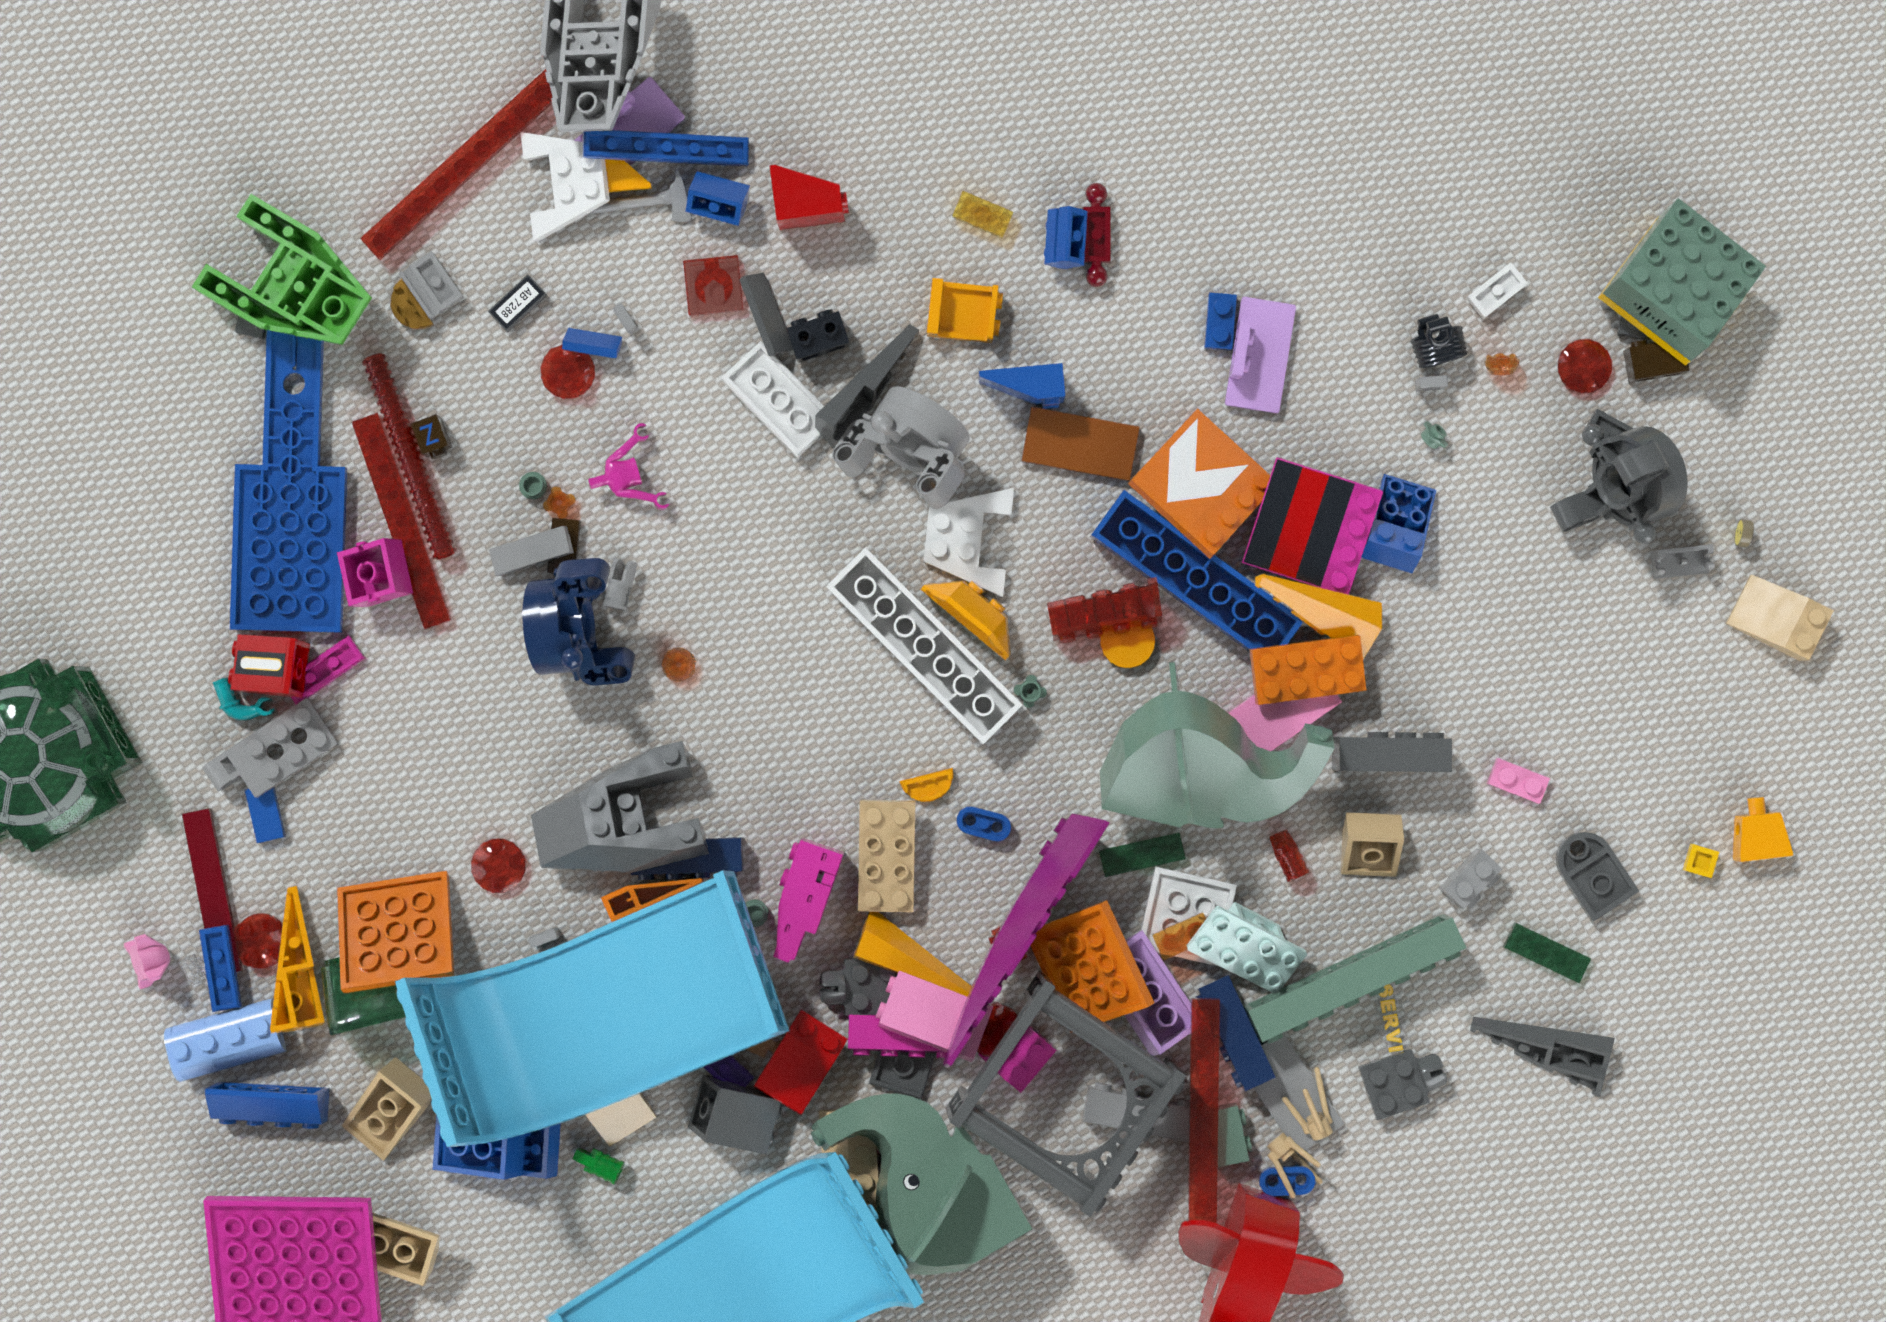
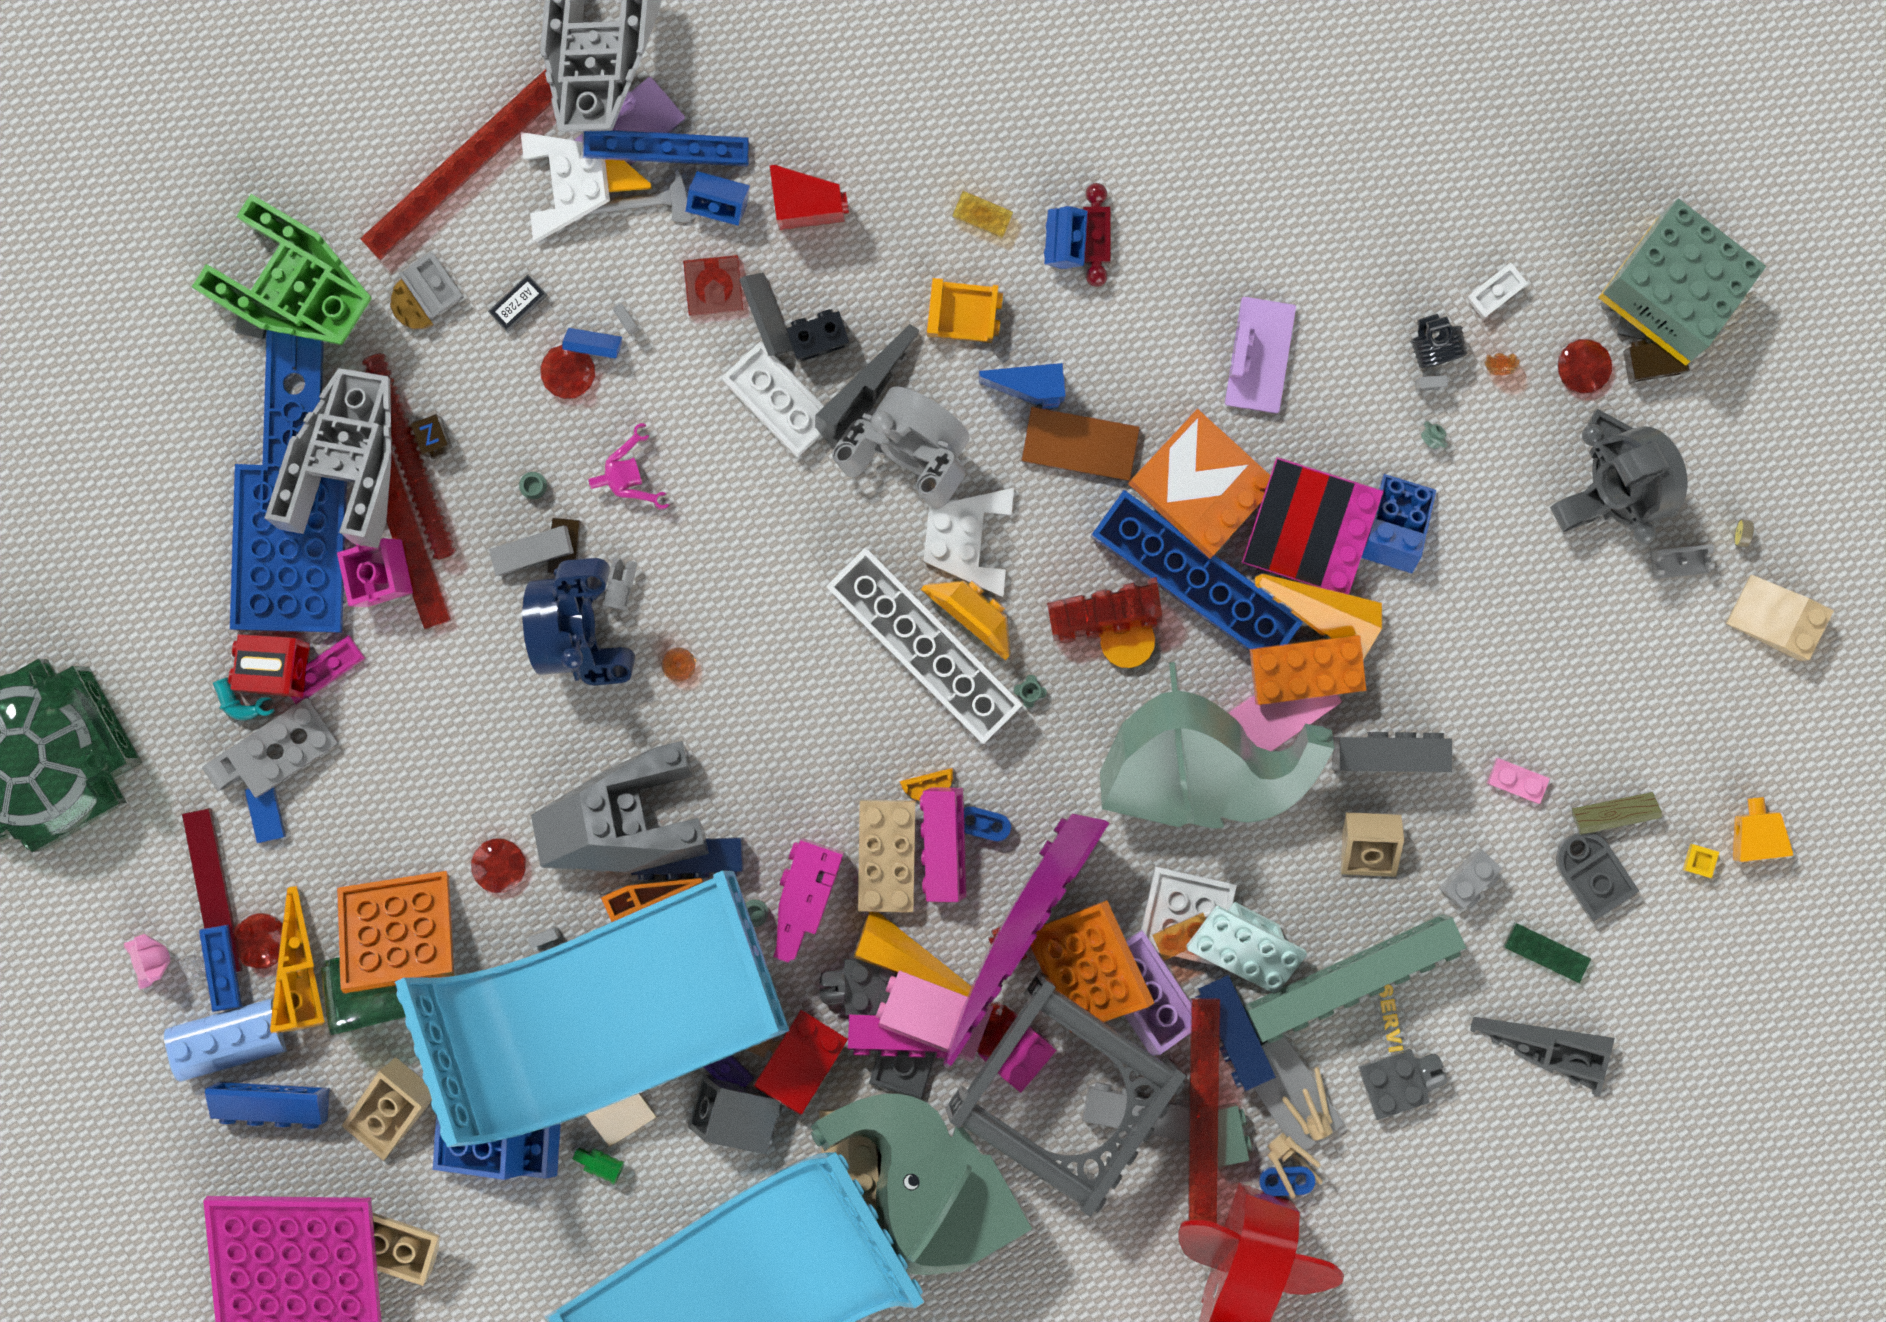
clear orange plate [543,486,576,519] -> none
clear green tile [1099,832,1186,877] -> none
blue plate [1204,292,1237,351] -> none
clear red hinge [1269,829,1310,882] -> none
none -> light grey wedge [264,368,391,548]
none -> dark pink brick [920,787,966,902]
none -> olive tile [1572,792,1662,835]

